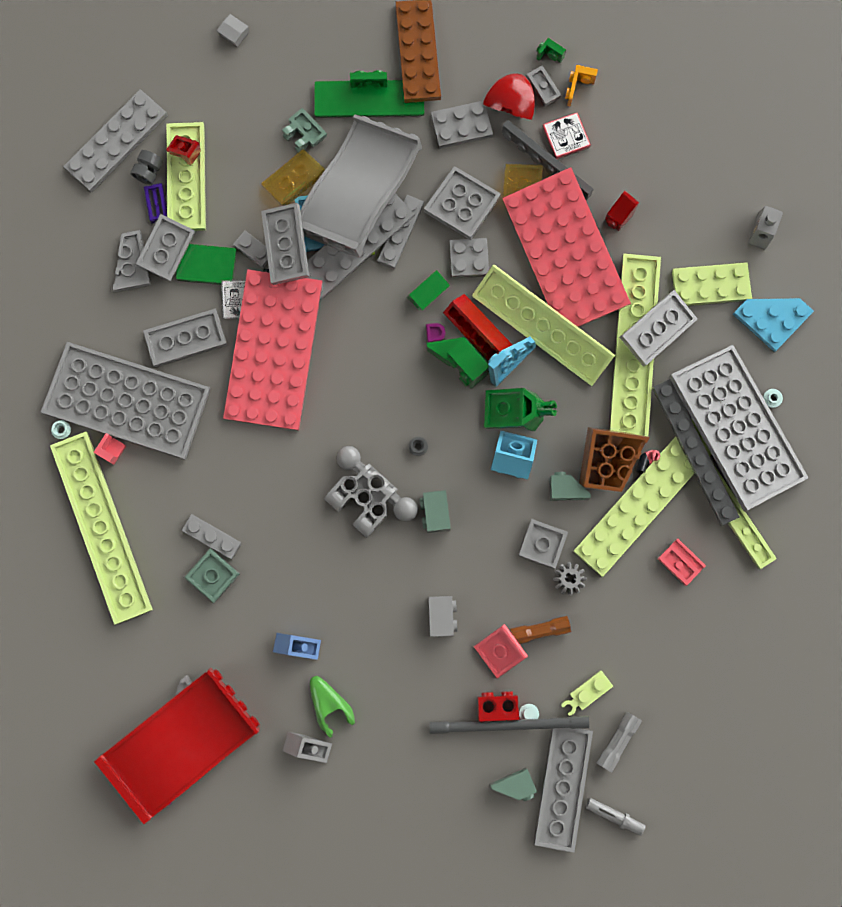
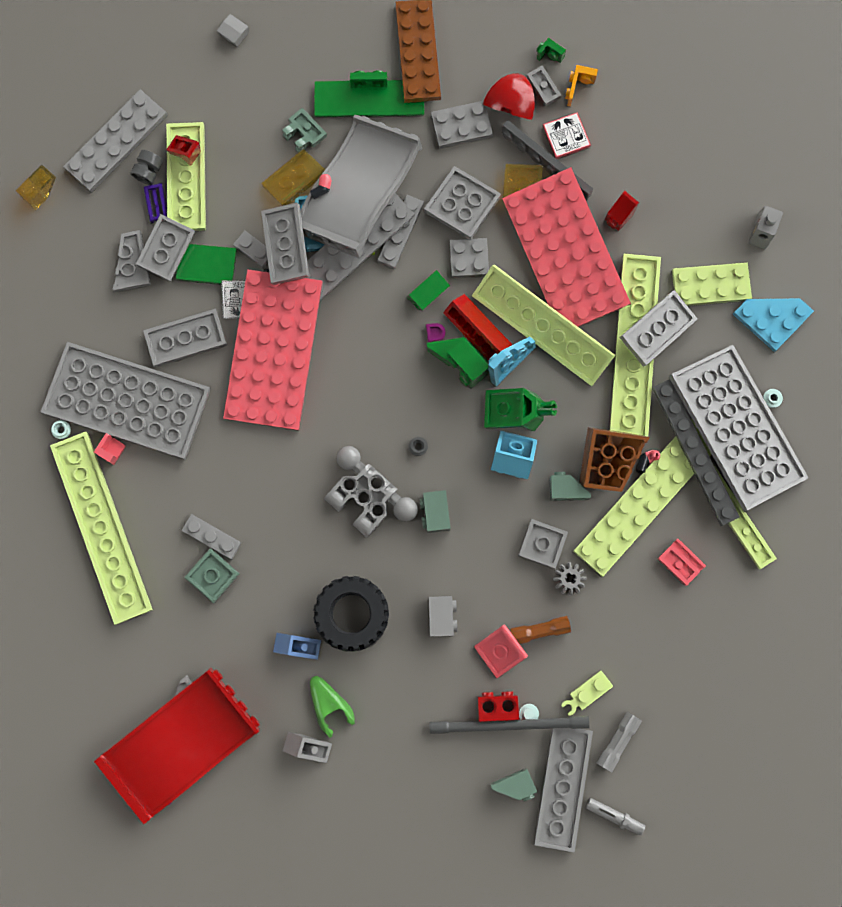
none -> clear yellow slope [16,165,56,210]
none -> arm [310,174,332,199]
none -> black tyre [313,576,389,652]

